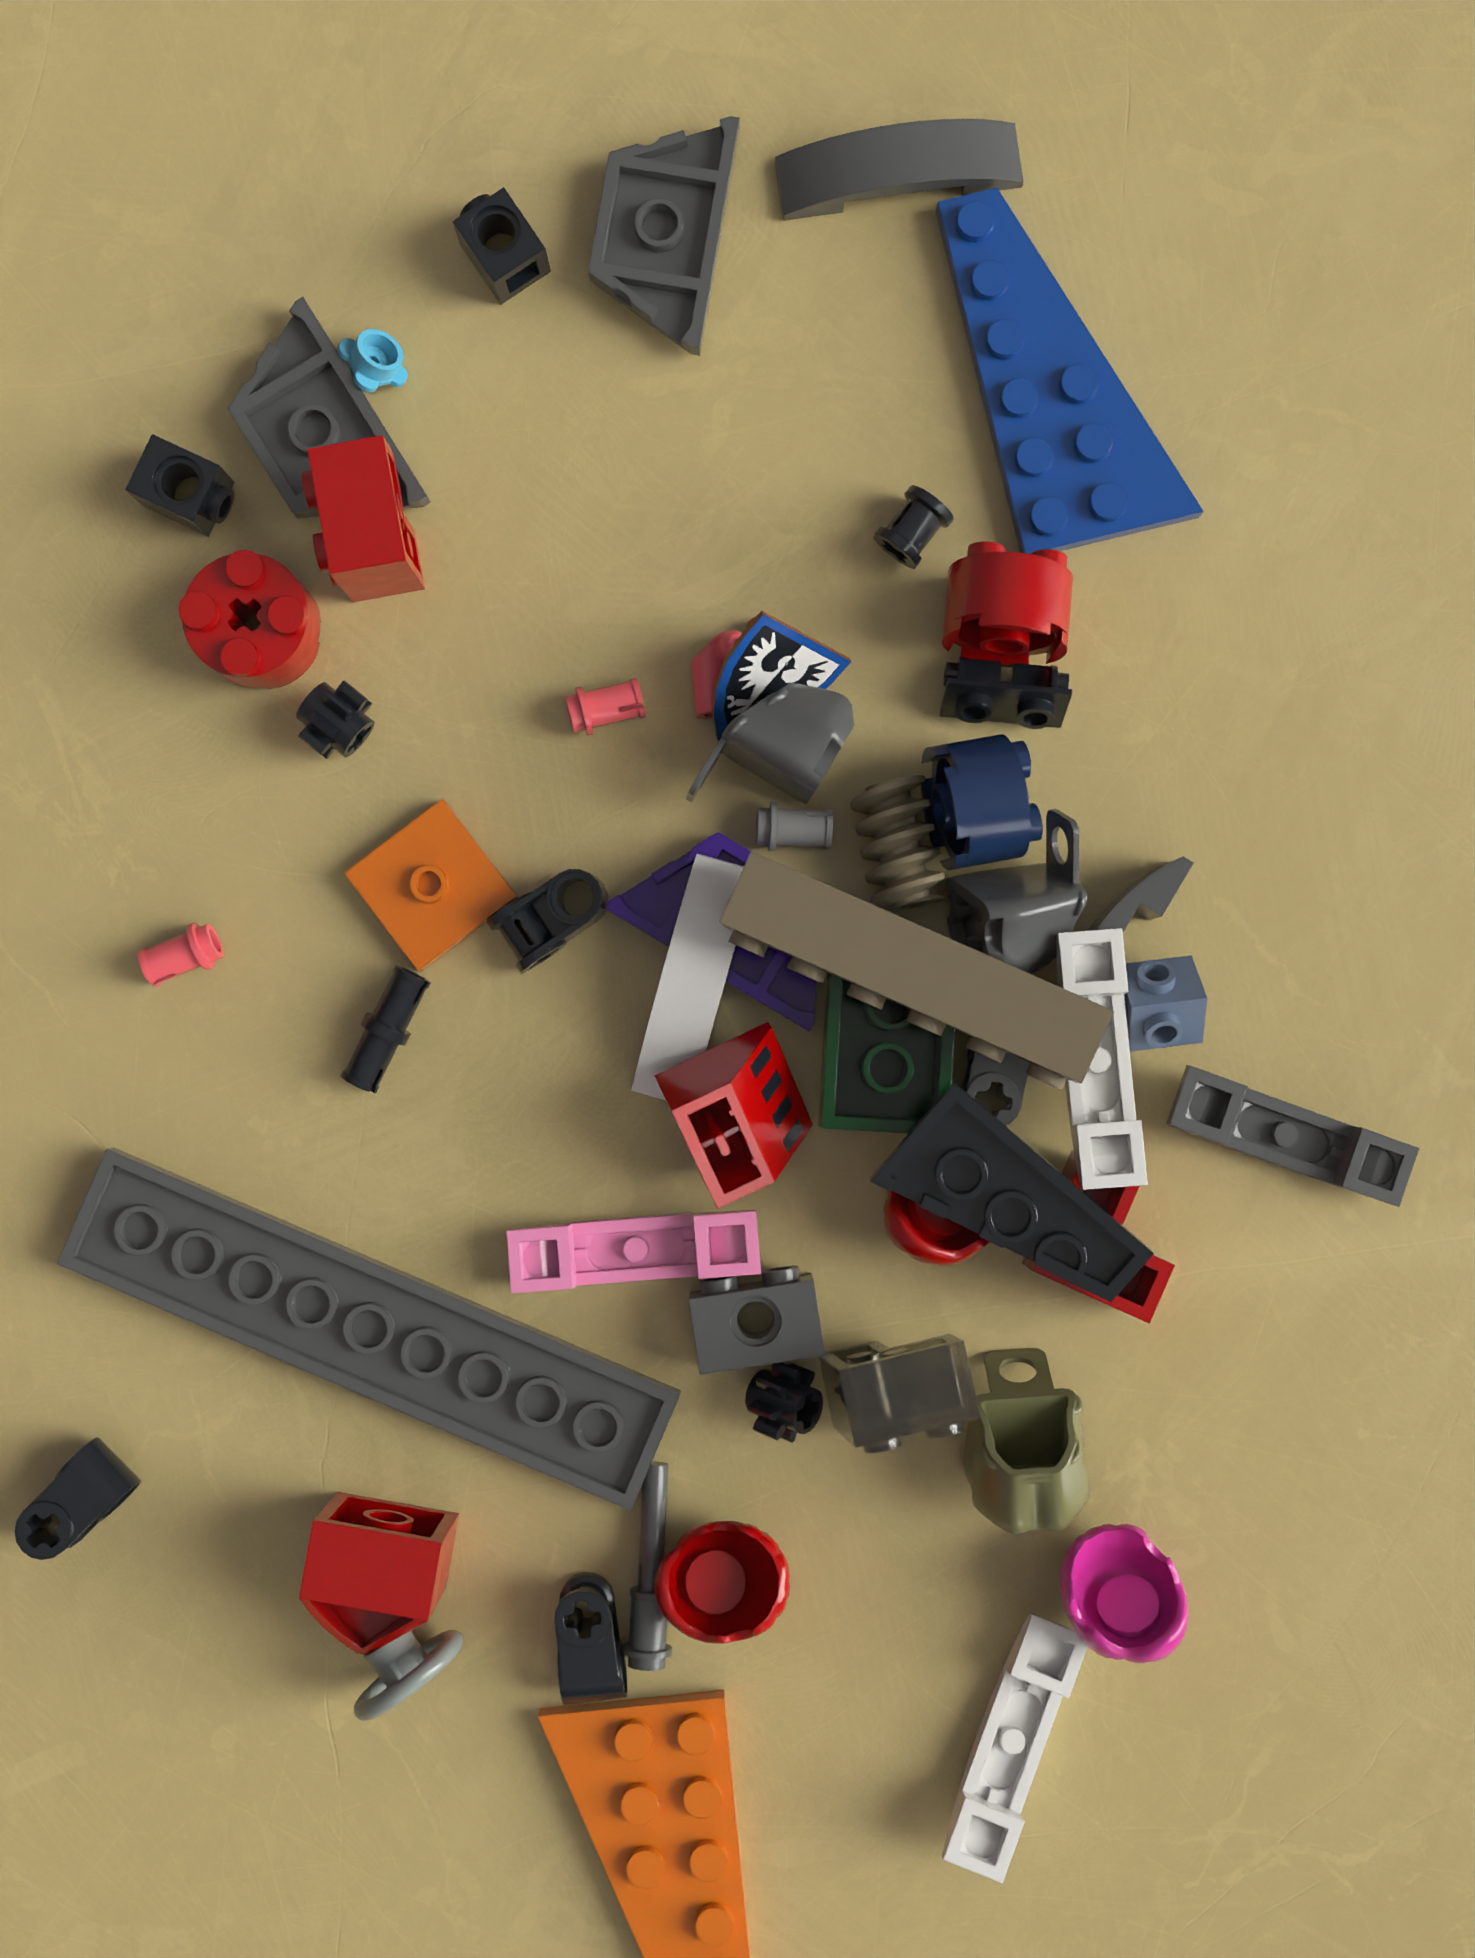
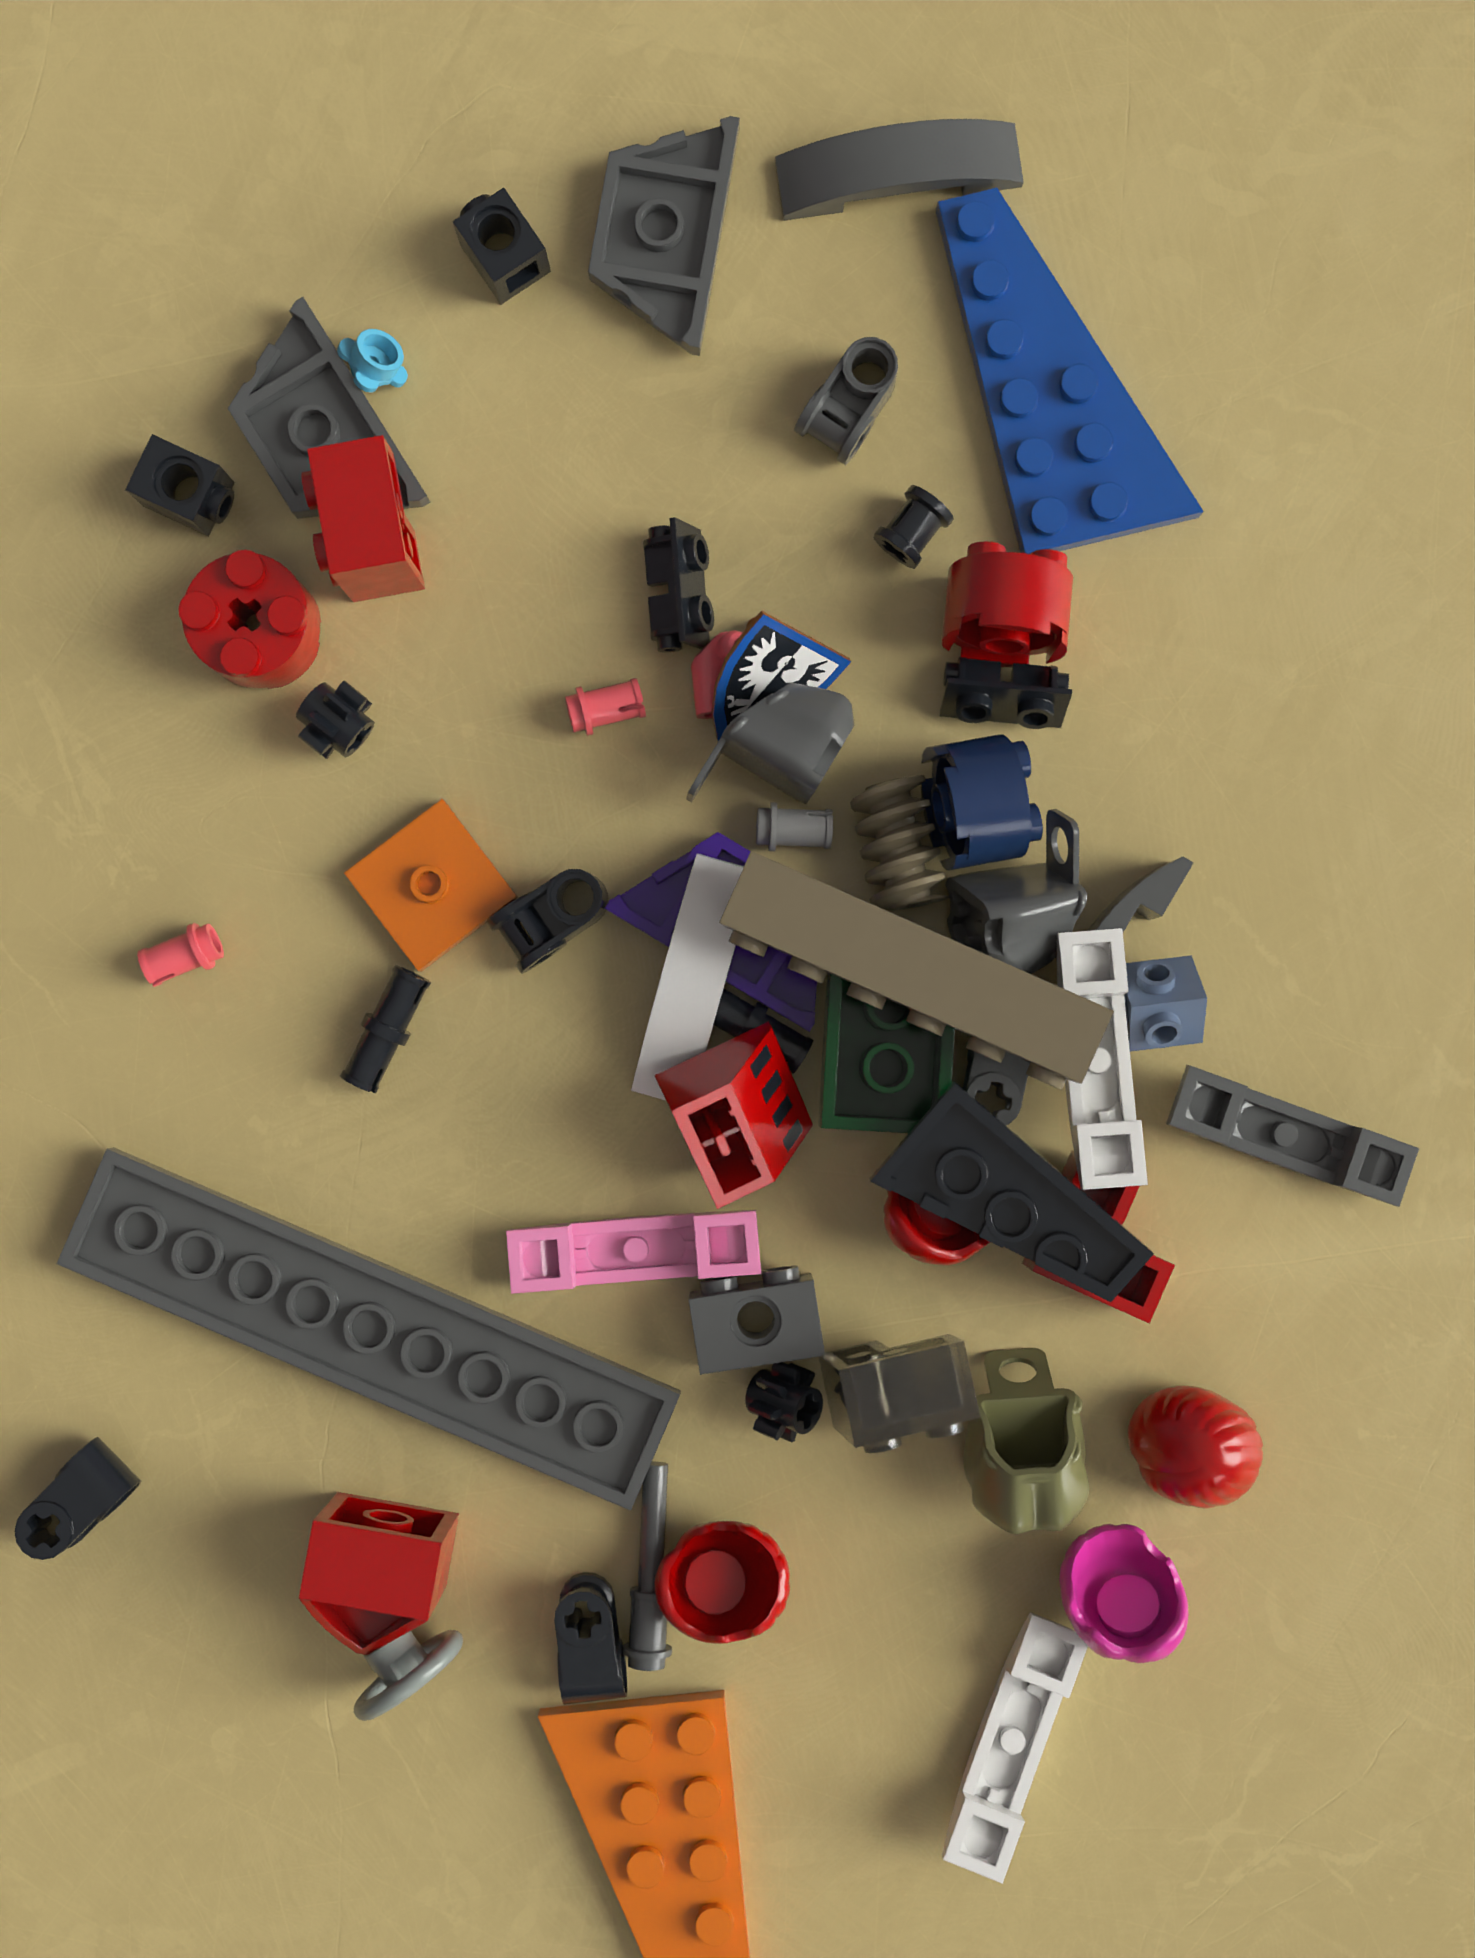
none -> black hinge [643,517,714,652]
none -> black pin [713,989,814,1074]
none -> dark grey piece [794,337,898,466]
none -> red piece [1127,1386,1263,1509]

